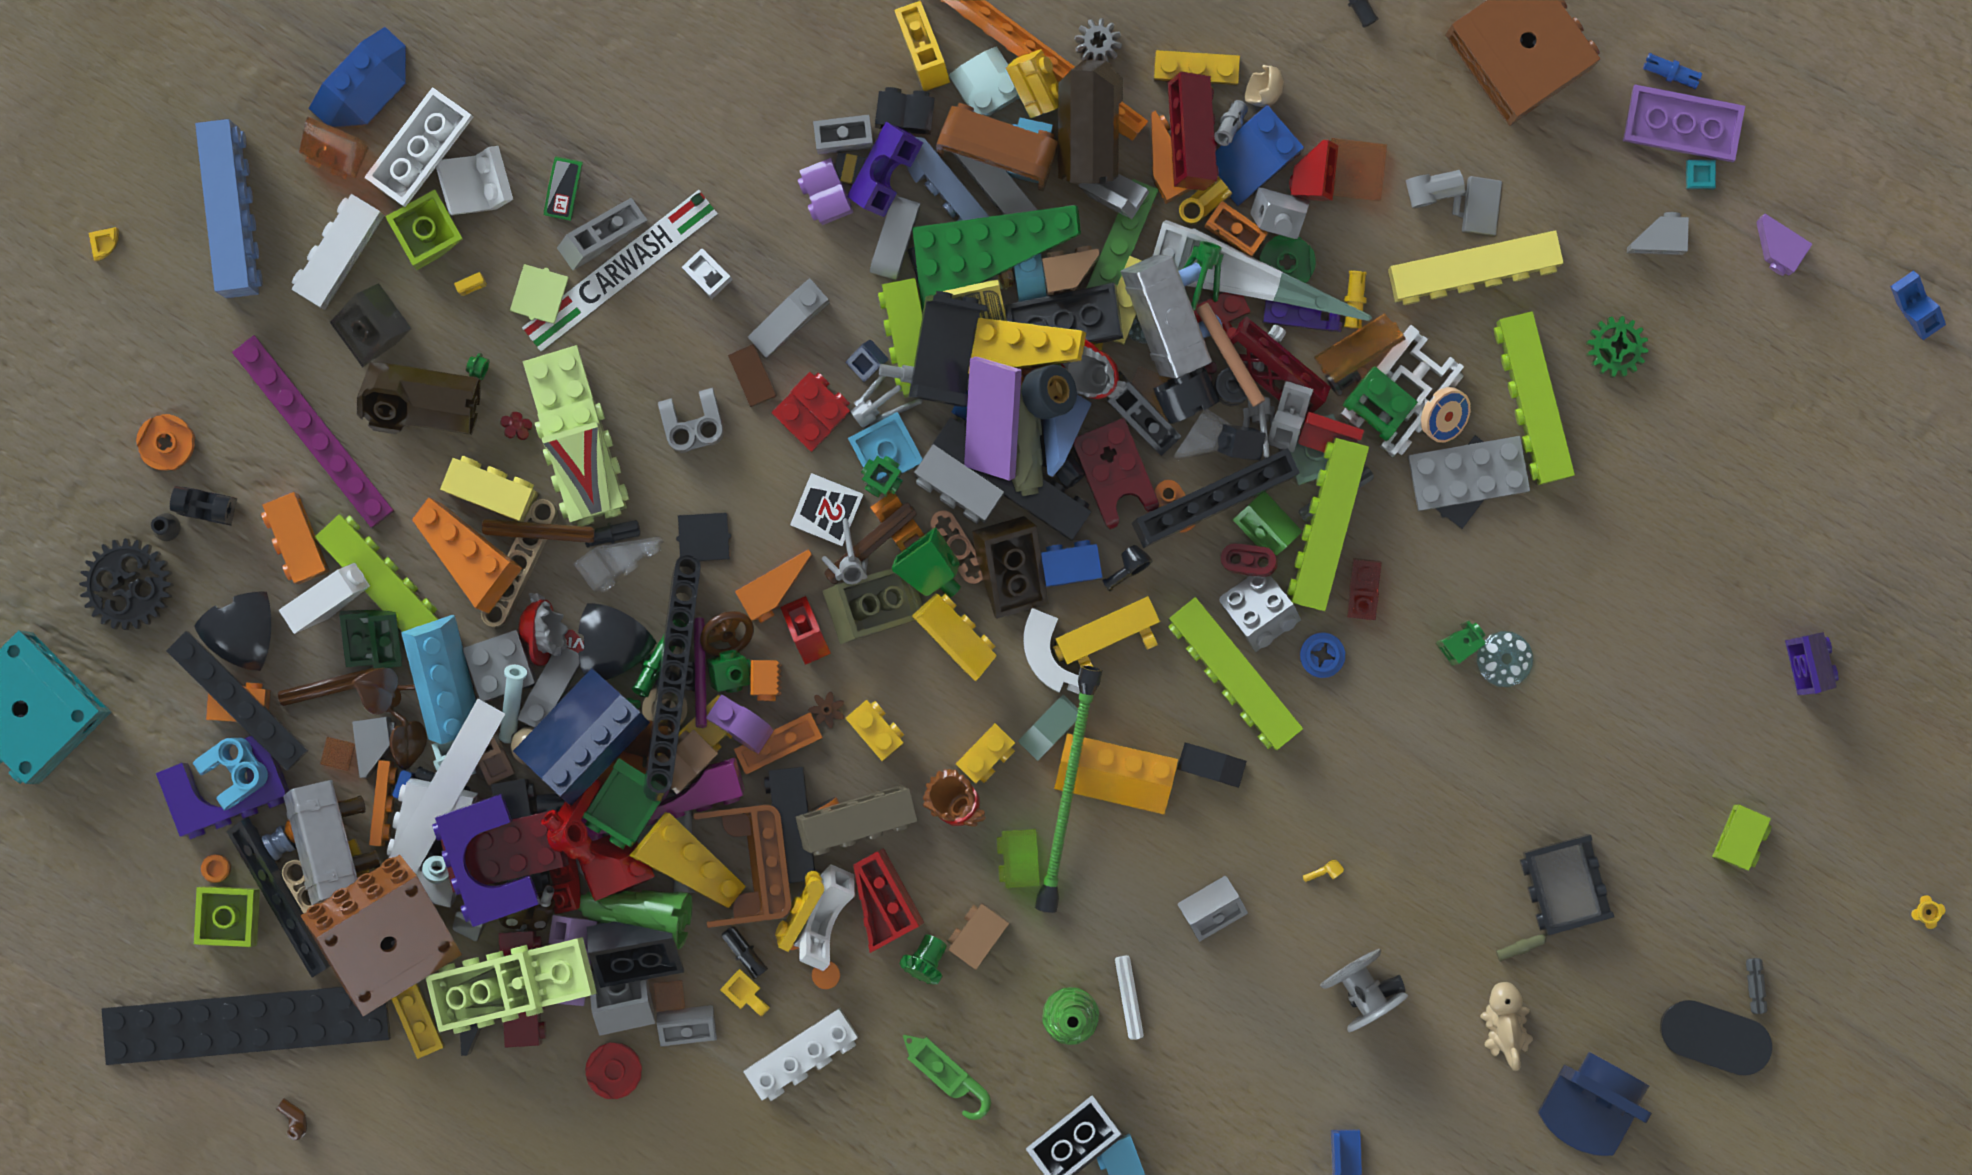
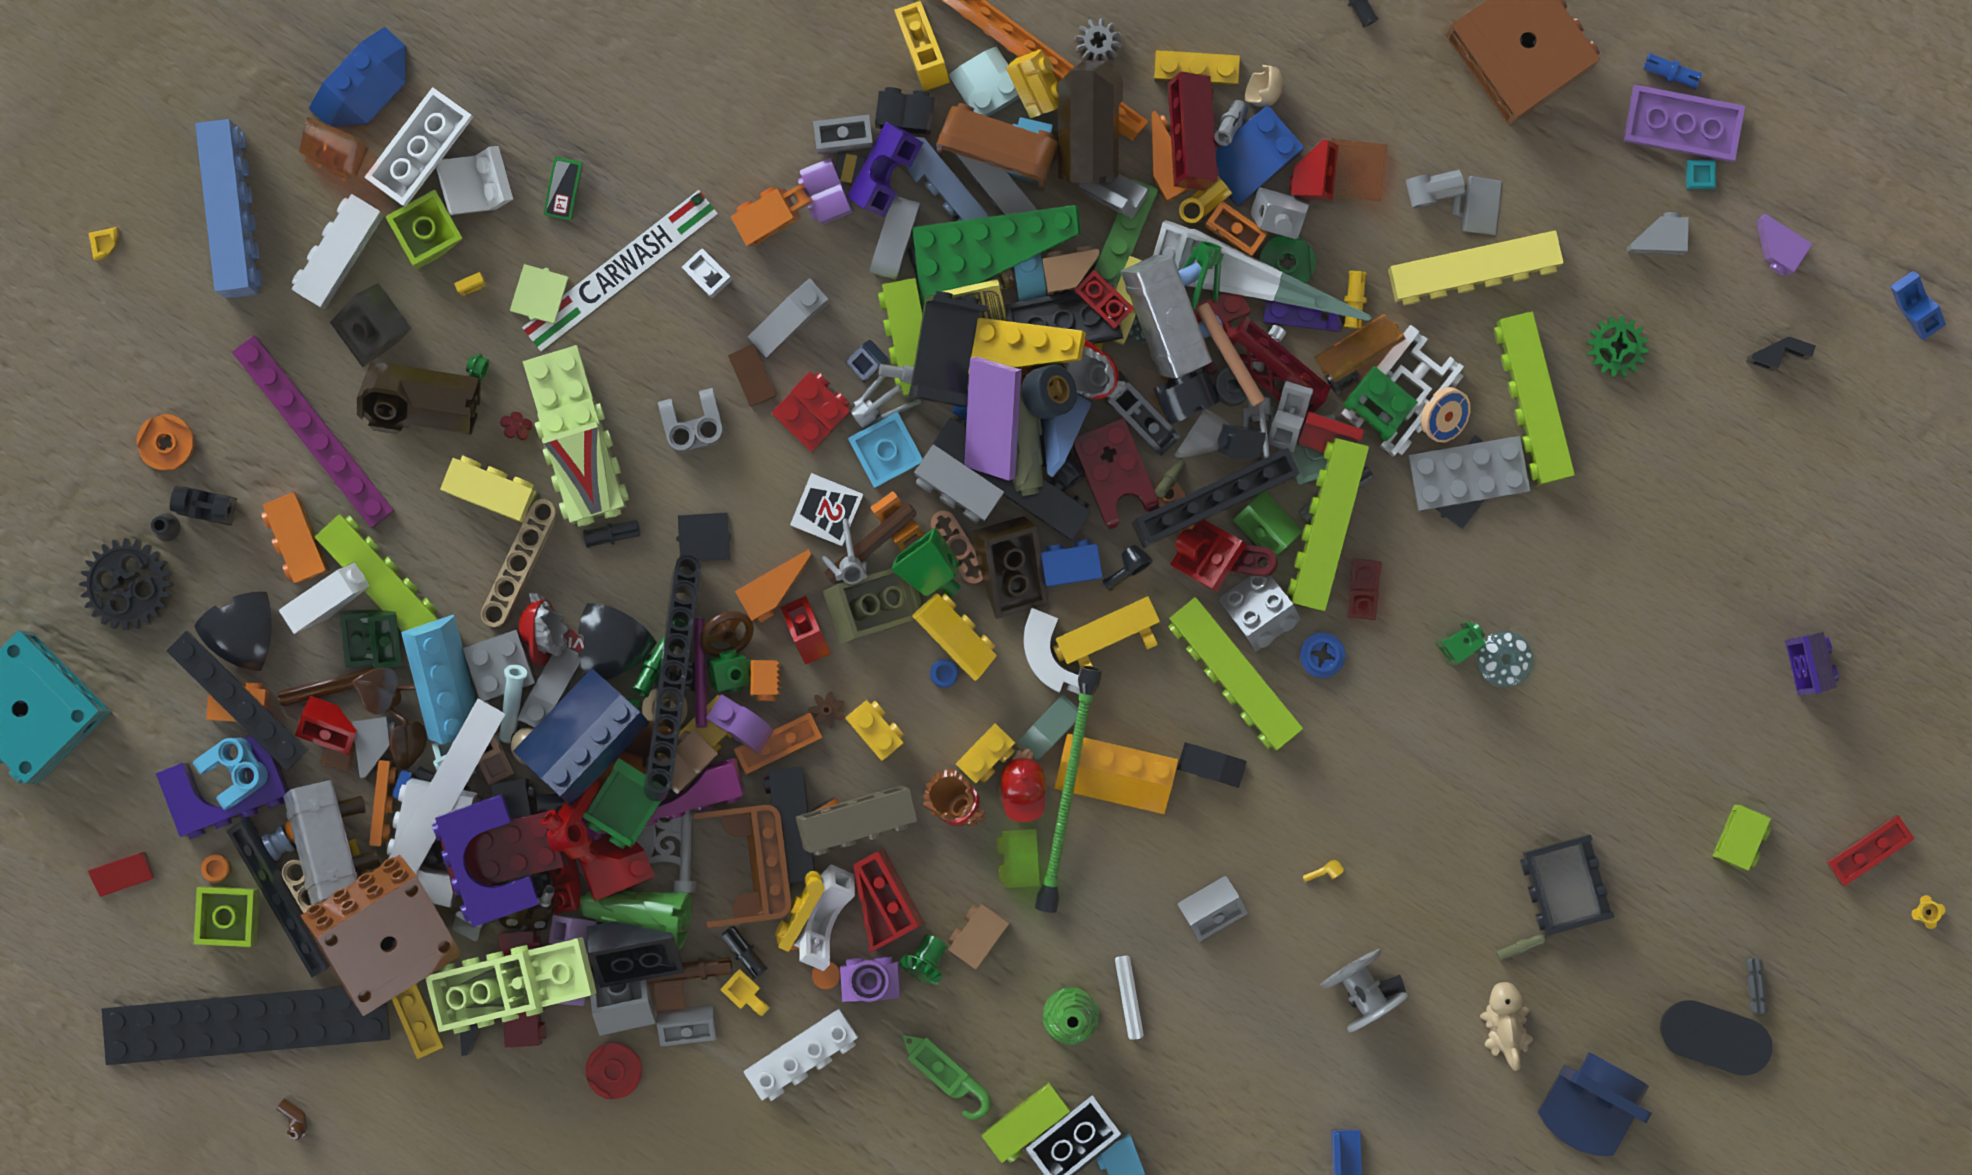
orange wedge [412,497,523,614] -> none
light aqua plate [422,856,449,884] -> none
reddish brown axle [482,519,595,543] -> none
light grey slope [557,198,647,270] -> none
clear slope [573,537,664,593] -> none
yellow wing [630,812,746,908] -> none
green brick [861,456,903,498] -> none
none -> red slope [88,852,154,897]
none -> red slope [295,696,357,755]
none -> reddish brown pin [647,956,733,985]
none -> orange brick [730,183,813,246]
none -> medium lavender brick [840,956,901,1002]
none -> blue tile [930,659,958,688]
none -> lime brick [981,1082,1070,1163]
none -> red hair [997,749,1047,822]
none -> red slope [1074,270,1135,329]
none -> olive piece [1155,460,1185,498]
none -> red plate [1170,520,1247,592]
none -> black slope [1746,336,1816,371]
none -> red plate [1826,815,1914,886]

